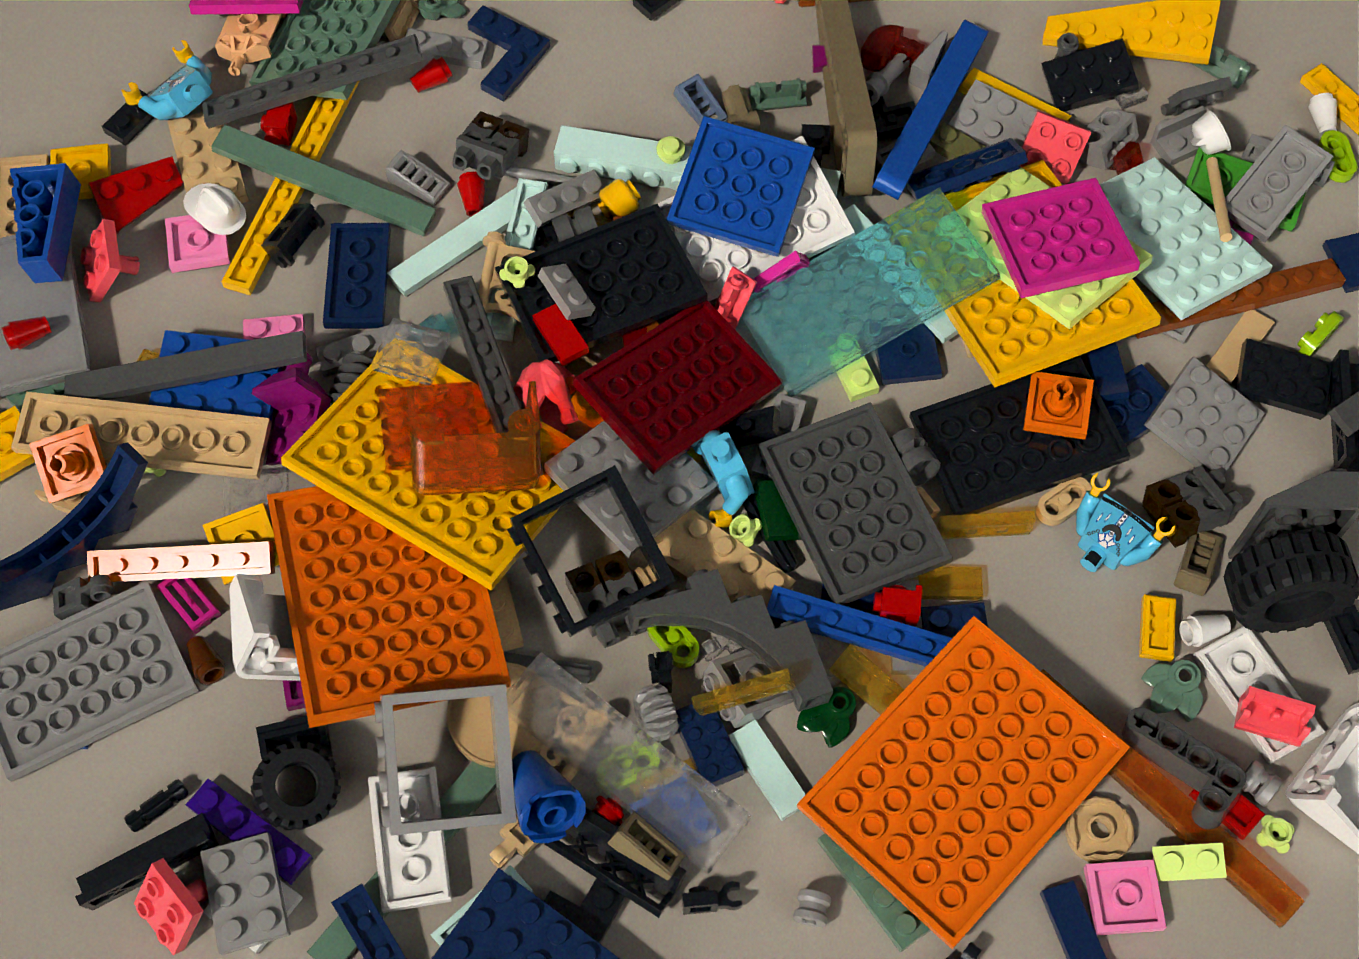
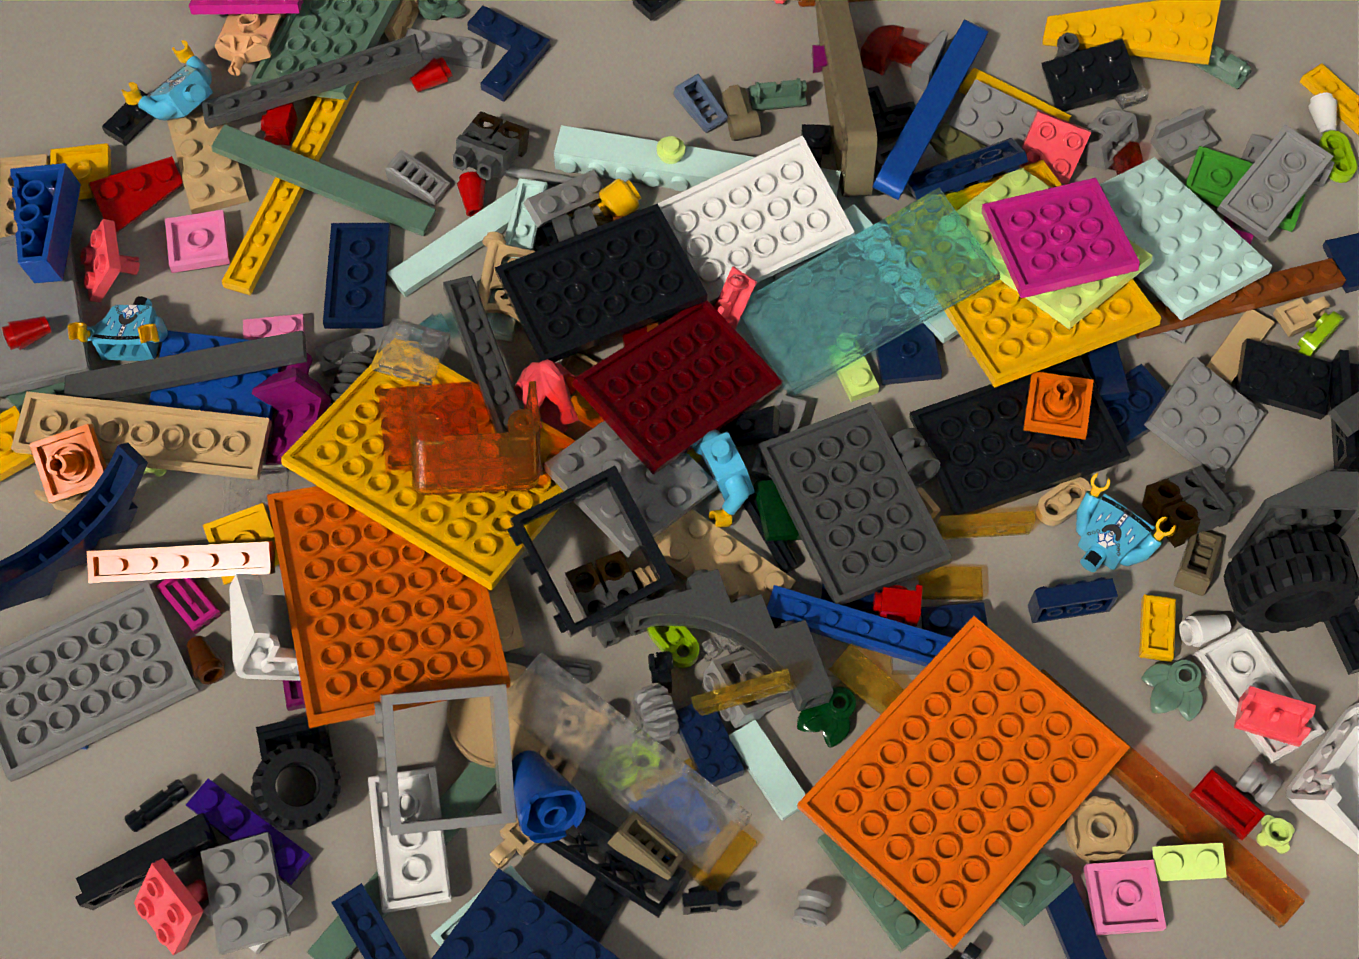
dark grey plate [53,575,114,620] -> none
white piece [183,183,247,235] -> none
black hinge [261,203,325,268] -> none
yellowish green plate [499,256,535,288] -> none
red tile [532,304,589,366] -> none
light grey plate [538,264,595,320] -> none
red plate [592,795,624,826] -> none
blue plate [666,116,815,257] -> none
yellowish green plate [729,513,762,547] -> none
dark pink tile [753,250,811,296] -> none
light grey pin [866,53,910,106] -> none
dark grey beam [1122,707,1247,830] -> none
dark grey plate [1161,76,1233,116] -> none
white piece [1191,107,1231,155] -> none
tan bar [1206,157,1232,242] -> none
none -> medium azure torso [68,296,168,361]
none -> clear yellow tile [688,821,757,892]
none -> sand green plate [997,851,1073,926]
none -> dark blue piece [1027,577,1118,623]
none -> tan plate [1273,296,1330,337]

